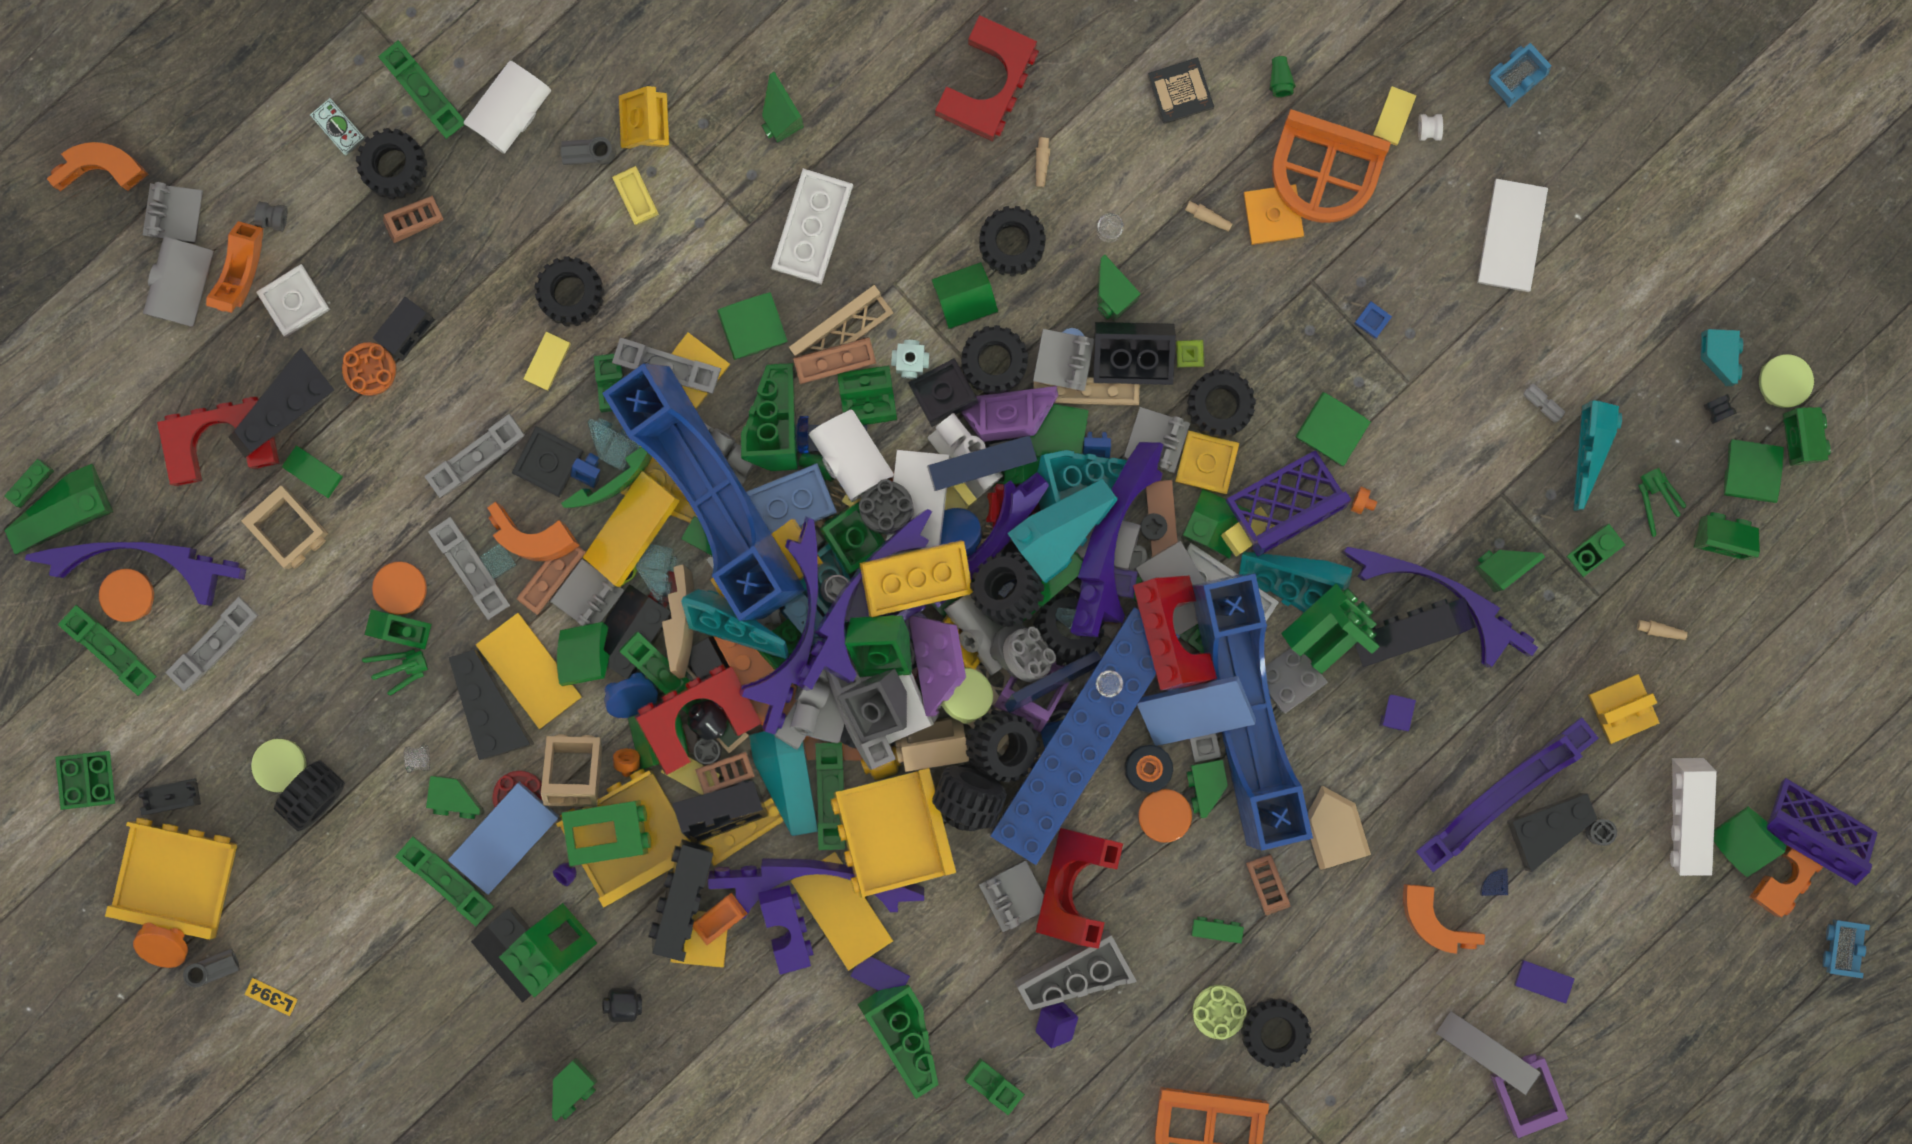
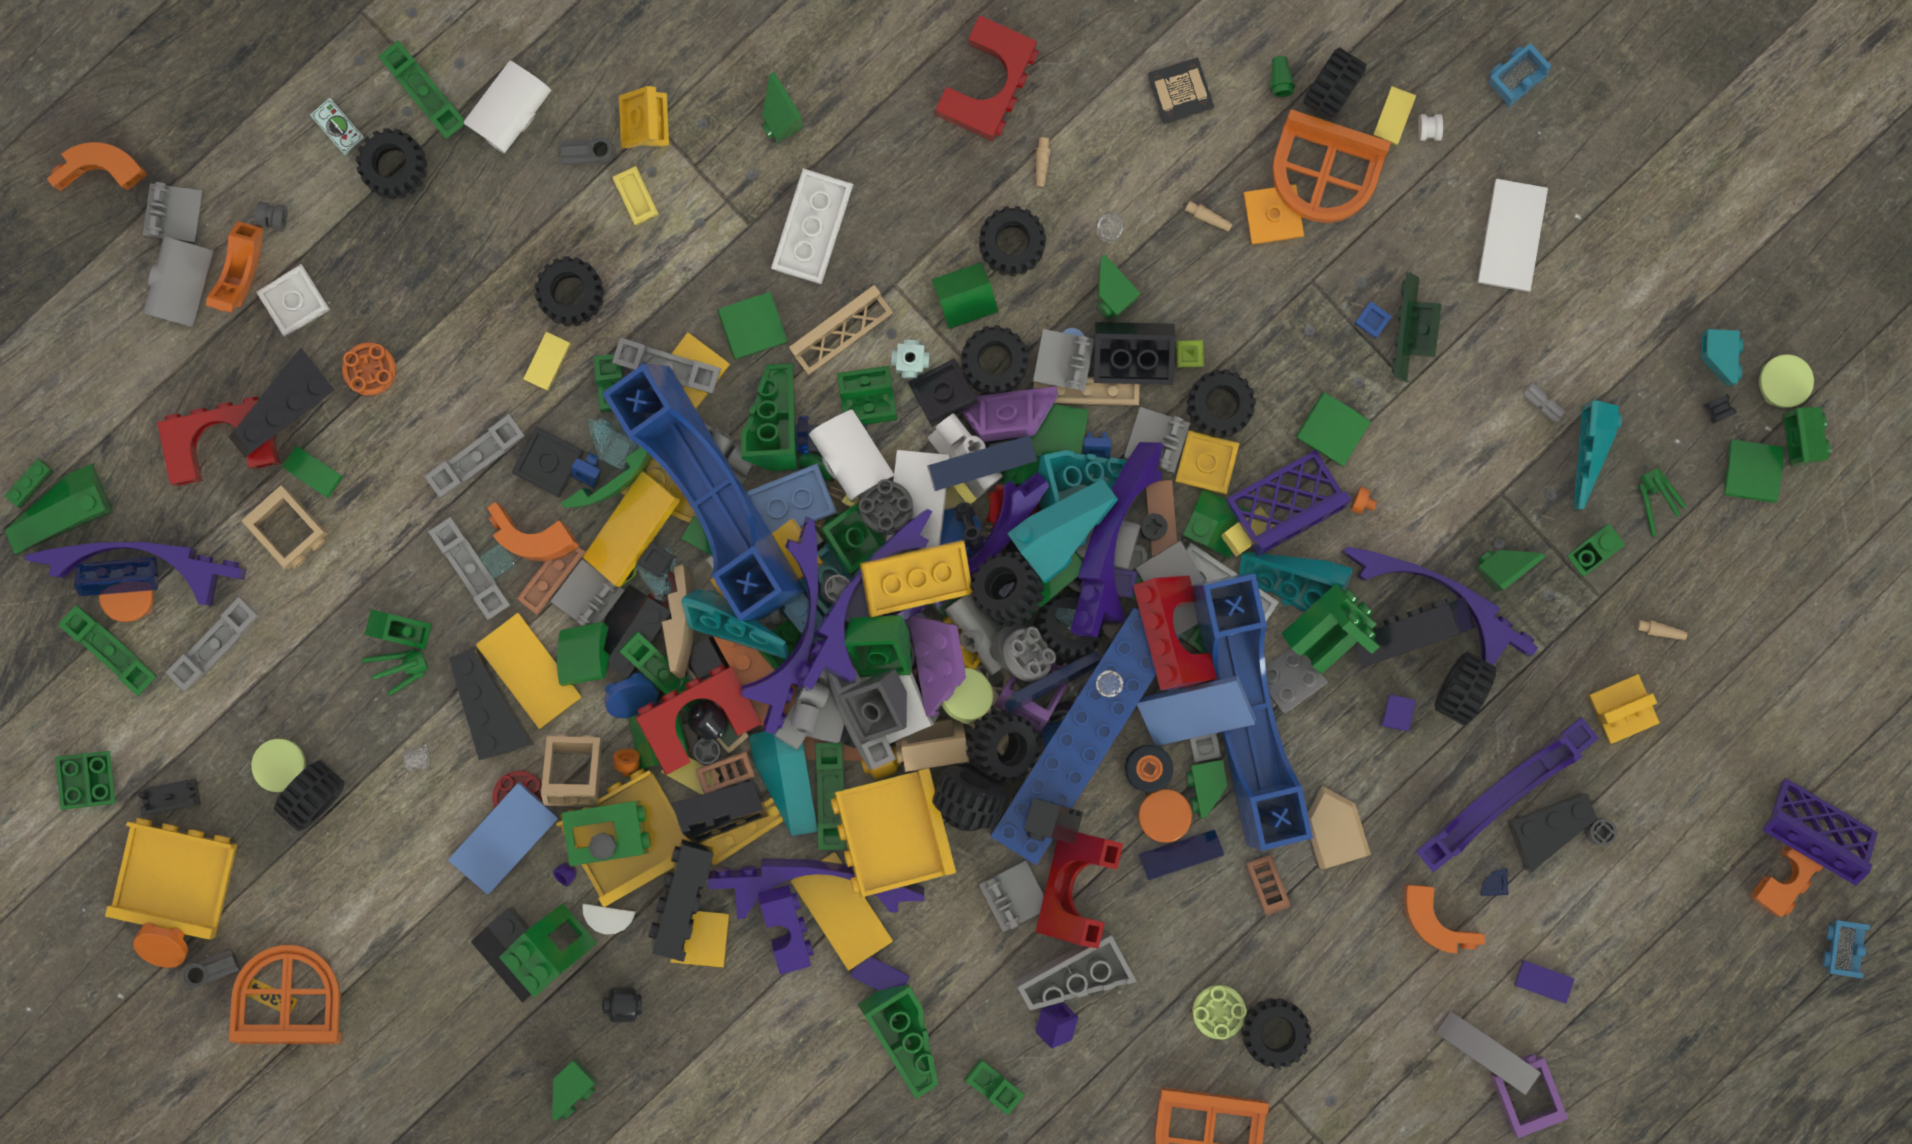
orange tile [372,562,427,615] -> none
black hinge [373,297,435,361] -> none
nougat slope [383,196,443,243] -> none
green slope [395,836,494,926] -> none
green slope [426,776,484,819] -> none
orange tile [693,893,748,945] -> none
nougat tile [793,337,876,384] -> none
green piece [1191,916,1244,944] -> none
white wedge [1670,758,1717,876] -> none
green slope [1693,512,1760,560] -> none
green slope [1714,806,1786,877] -> none
none -> clear blue slope [74,557,159,596]
none -> orange window [229,945,342,1044]
none -> white tile [583,903,636,934]
none -> dark grey tile [589,832,617,860]
none -> black tile [637,542,675,579]
none -> black bar [954,502,985,551]
none -> black wedge [1022,797,1084,843]
none -> clear blue slope [1139,829,1224,880]
none -> black tyre [1303,47,1367,121]
none -> dark green bracket [1392,272,1441,382]
none -> black tyre [1435,652,1496,726]

